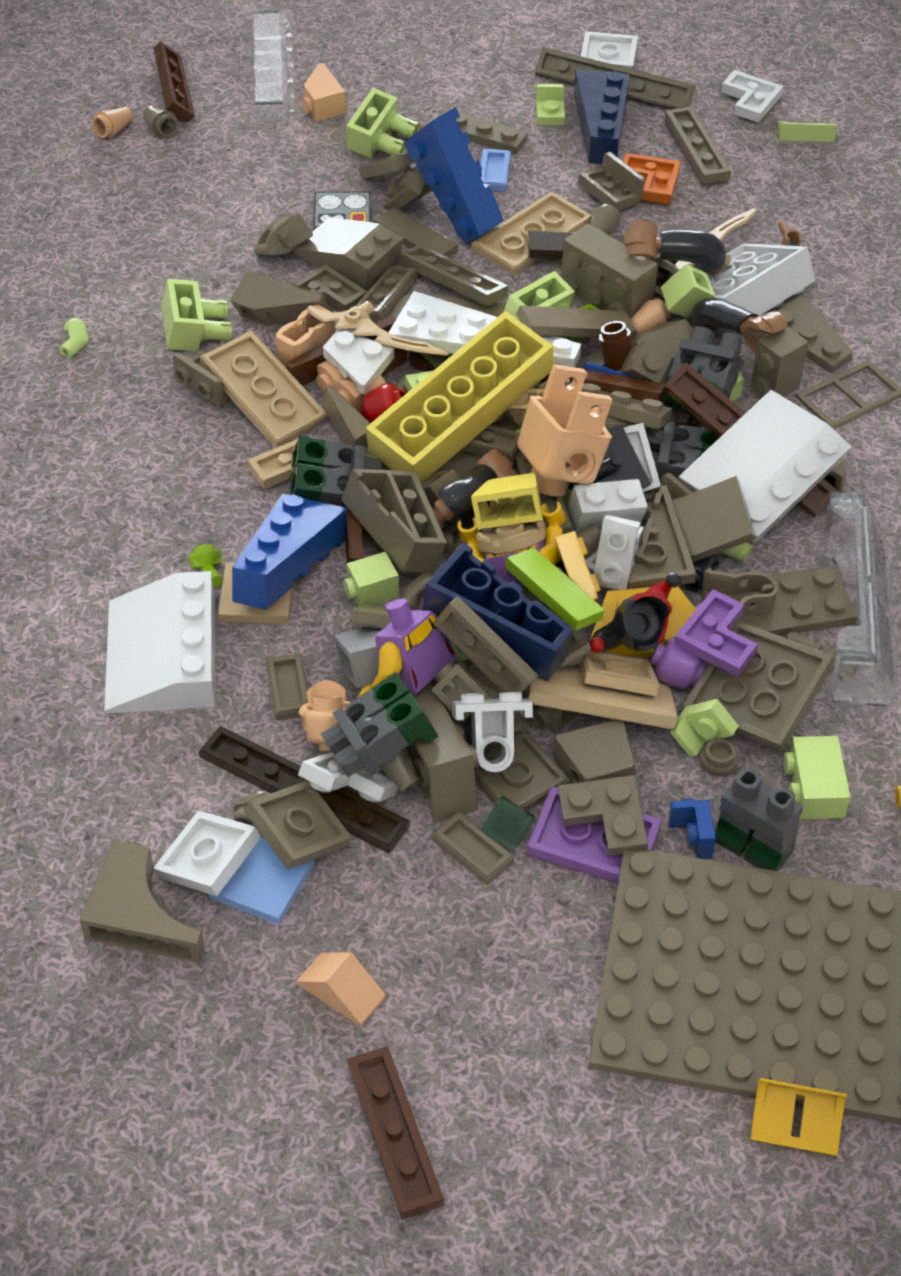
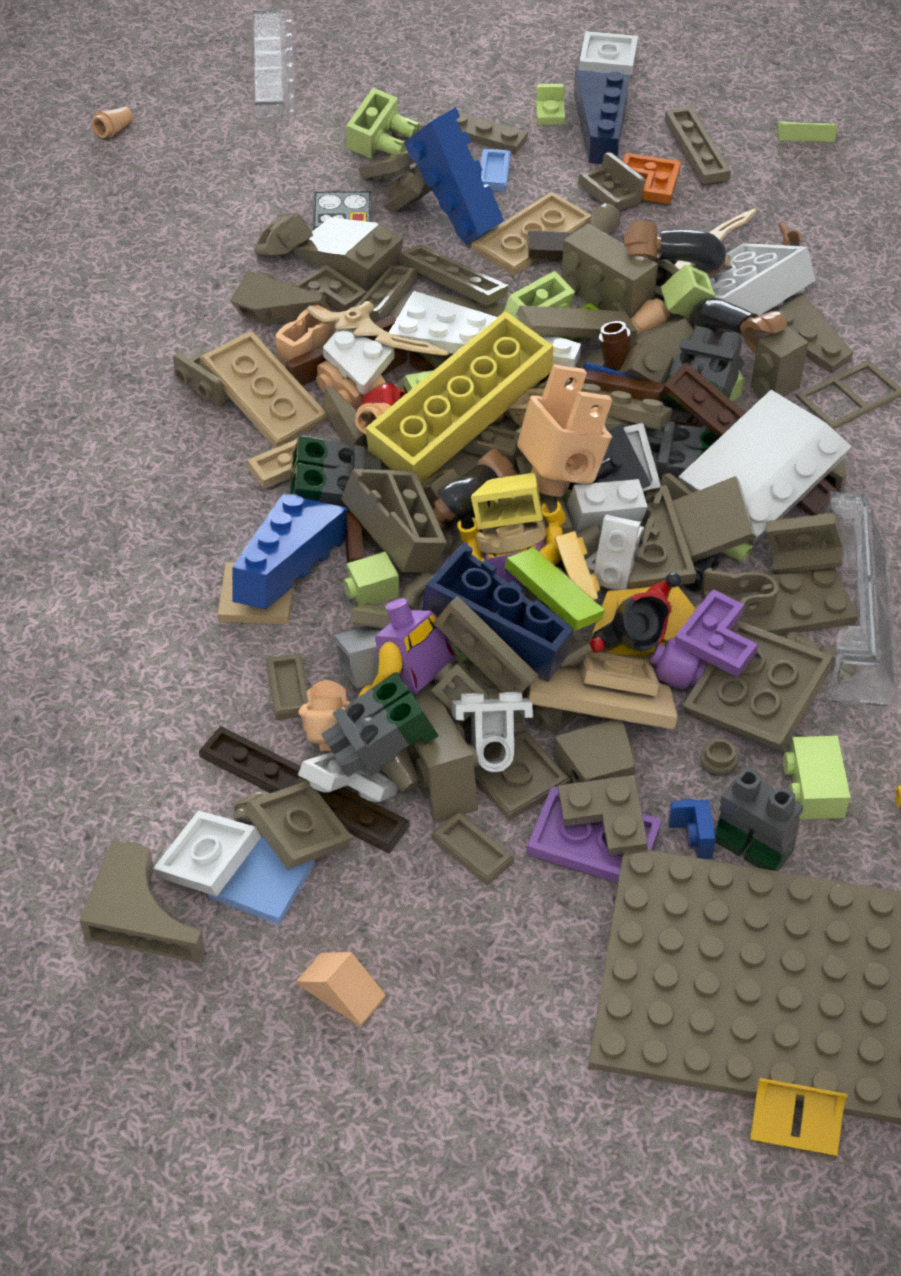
yellowish green arm [59,318,89,358] -> none
white slope [104,571,215,714] -> none
dark tan cone [143,105,178,137] -> none
reddish brown plate [154,41,195,122] -> none
yellowish green brick [161,279,232,351] -> none
lime plate [187,544,223,587] -> none
light nougat slope [302,63,346,121] -> none
reddish brown plate [347,1046,444,1220] -> none
dark tan tile [374,207,458,258] -> none
clear green plate [481,796,536,851] -> none
dark tan tile [535,47,696,109] -> none
yellowish green bracket [670,699,739,757] -> none
white plate [721,70,783,123] -> none
none -> light nougat cone [355,403,391,434]
none -> dark tan bracket [766,513,844,574]

